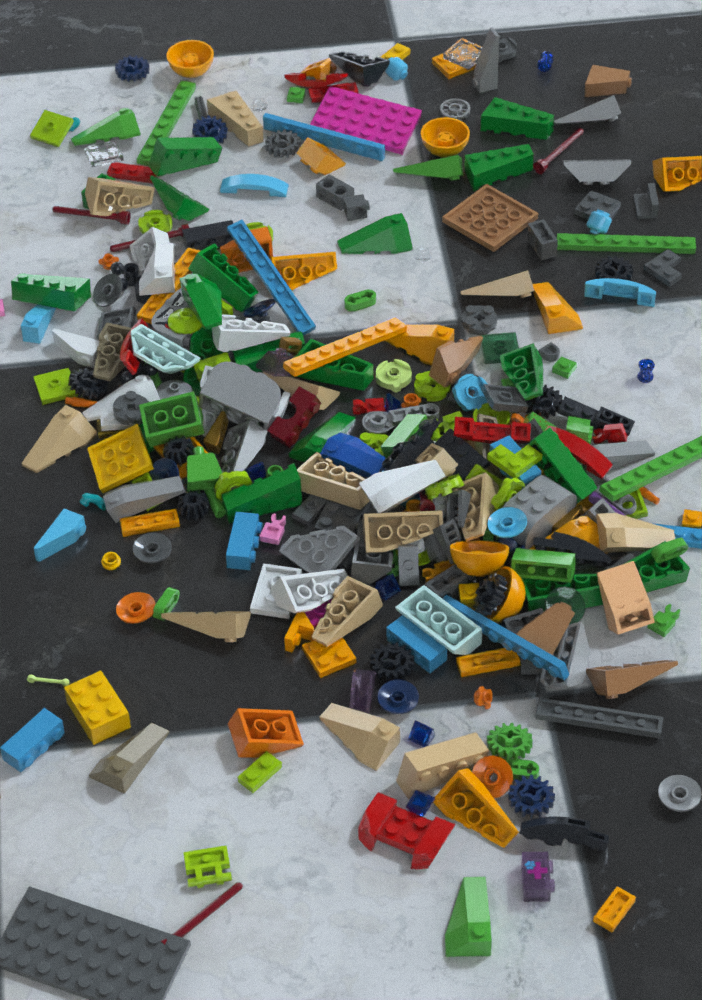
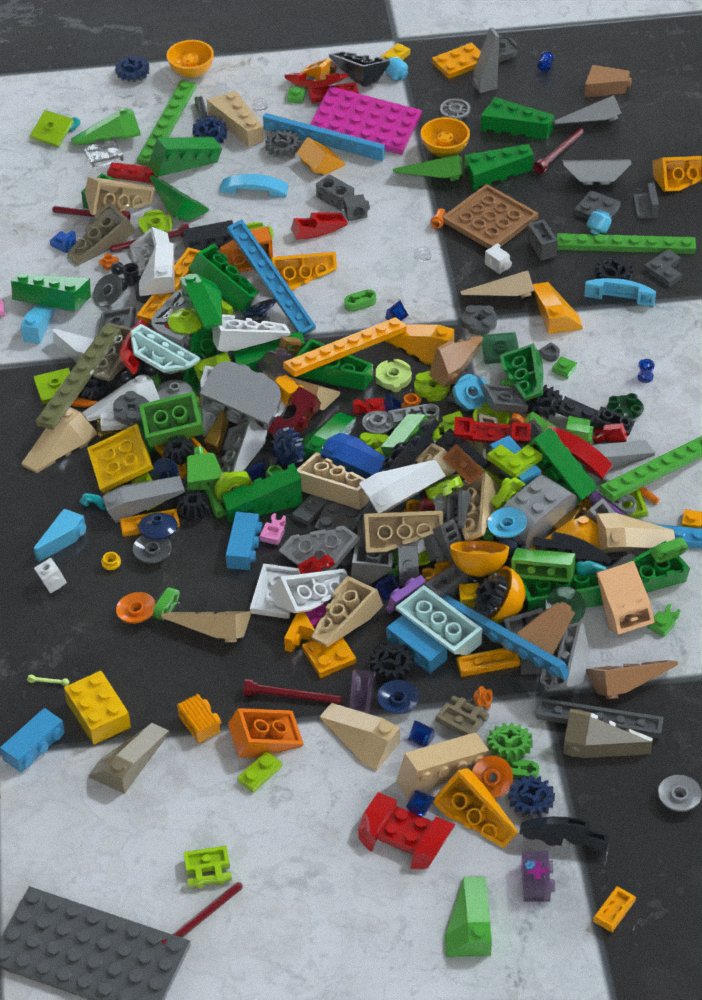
green wedge [337,213,413,254] -> none
clear plate [443,38,482,70] -> none
none -> white brick [34,558,67,593]
none -> olive plate [36,325,121,430]
none -> blue bracket [50,230,77,253]
none -> dark tan wedge [68,202,136,266]
none -> dark blue dish [139,513,177,540]
none -> light orange brick [177,694,221,743]
none -> dark red piece [243,679,342,704]
none -> dark blue gear [271,427,306,468]
none -> light orange brick [275,374,303,406]
none -> red slope [291,213,348,239]
none -> red plate [297,554,335,574]
none -> clear blue slope [385,300,409,321]
none -> medium lavender plate [385,575,426,614]
none -> orange pin [430,208,447,229]
none -> dark tan plate [435,696,490,736]
none -> dark orange plate [443,444,485,485]
none -> white brick [485,243,512,274]
none -> dark tan wedge [563,709,653,758]
none -> teal arm [575,561,606,575]
none -> dark green dish [607,393,644,420]

